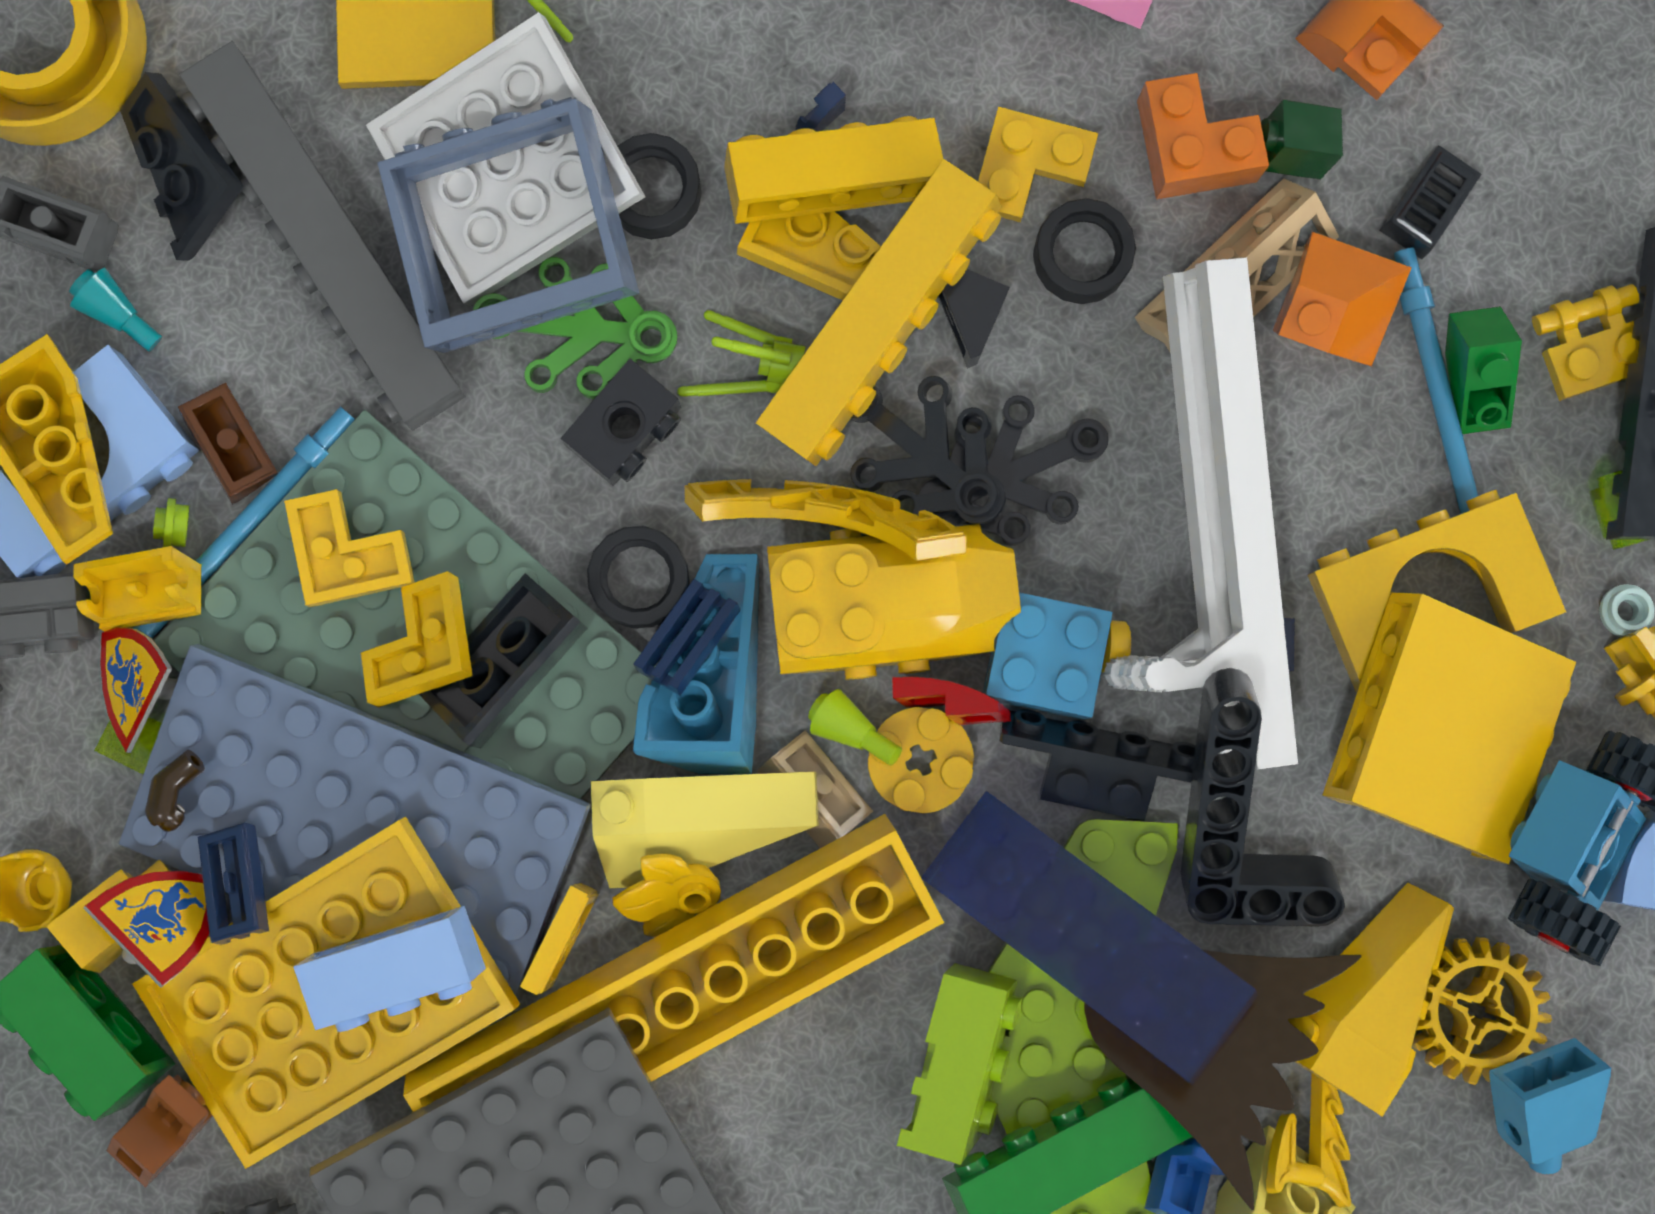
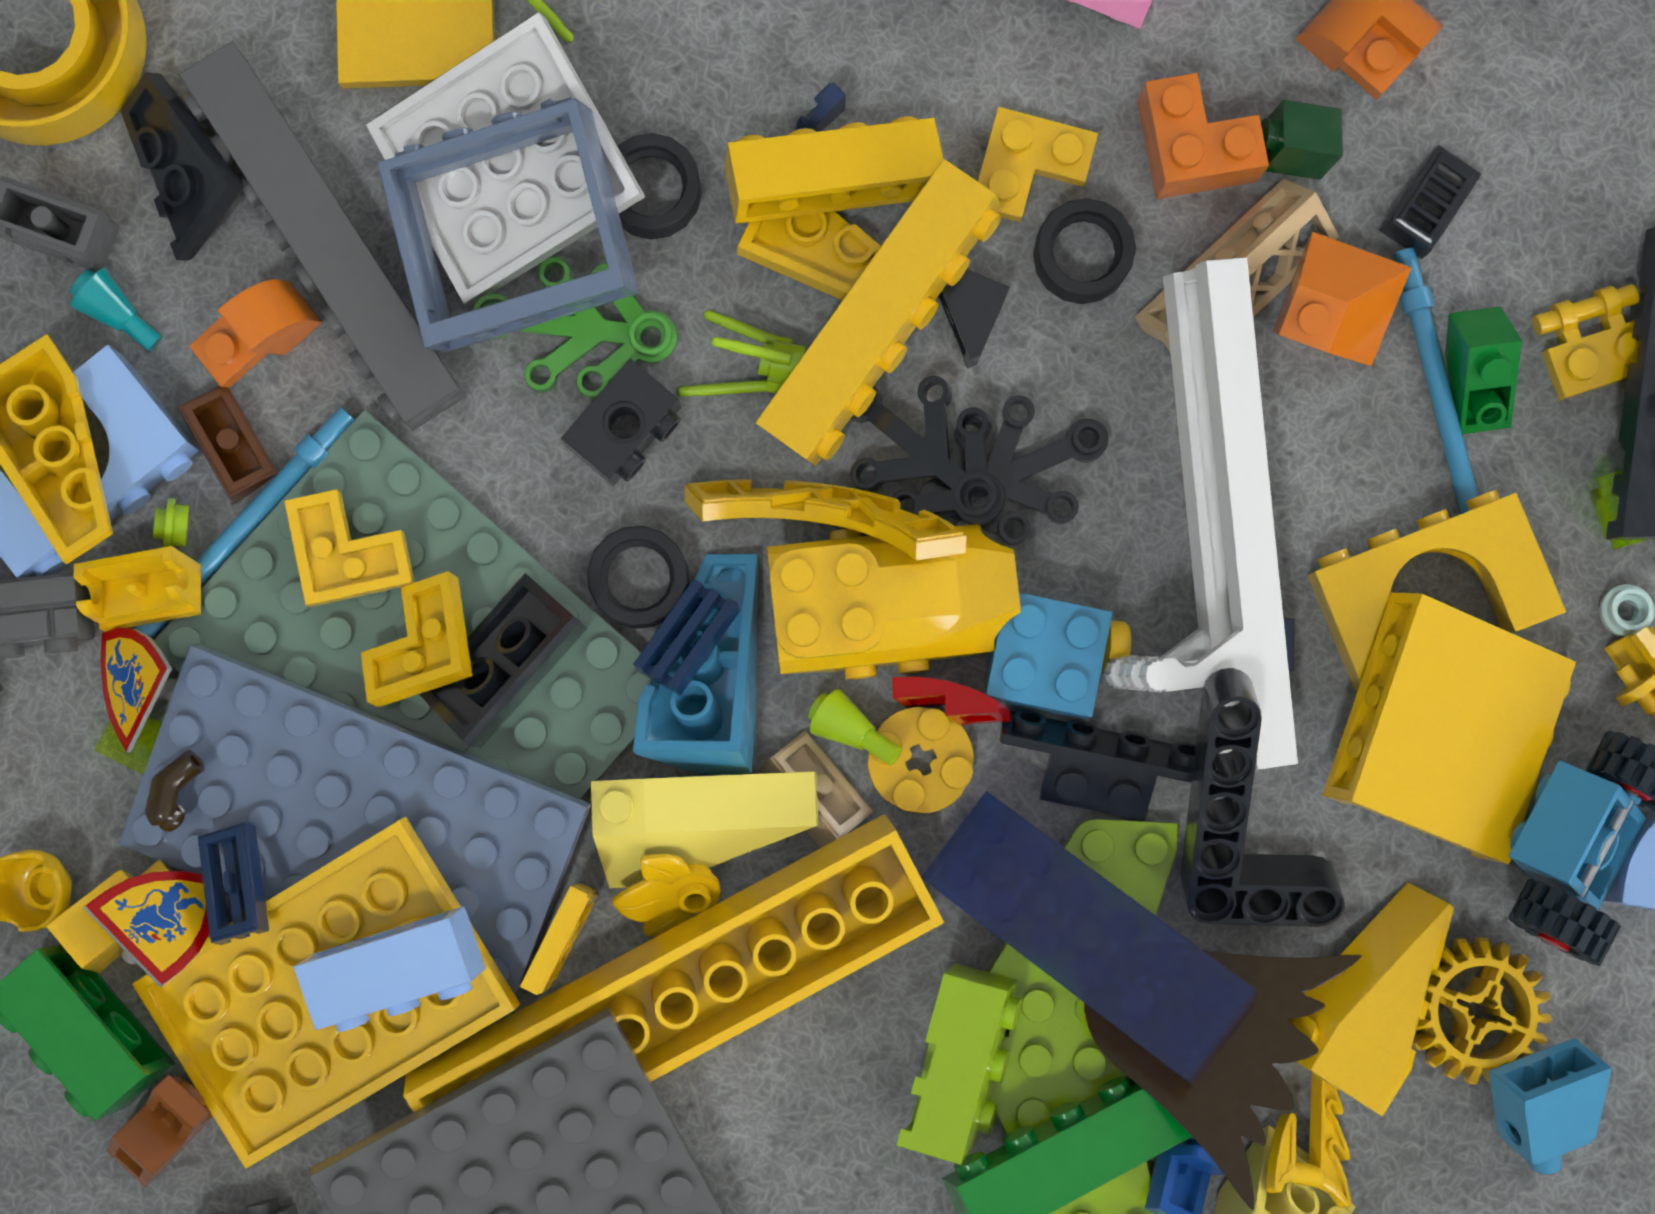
none -> orange brick [189,279,323,388]

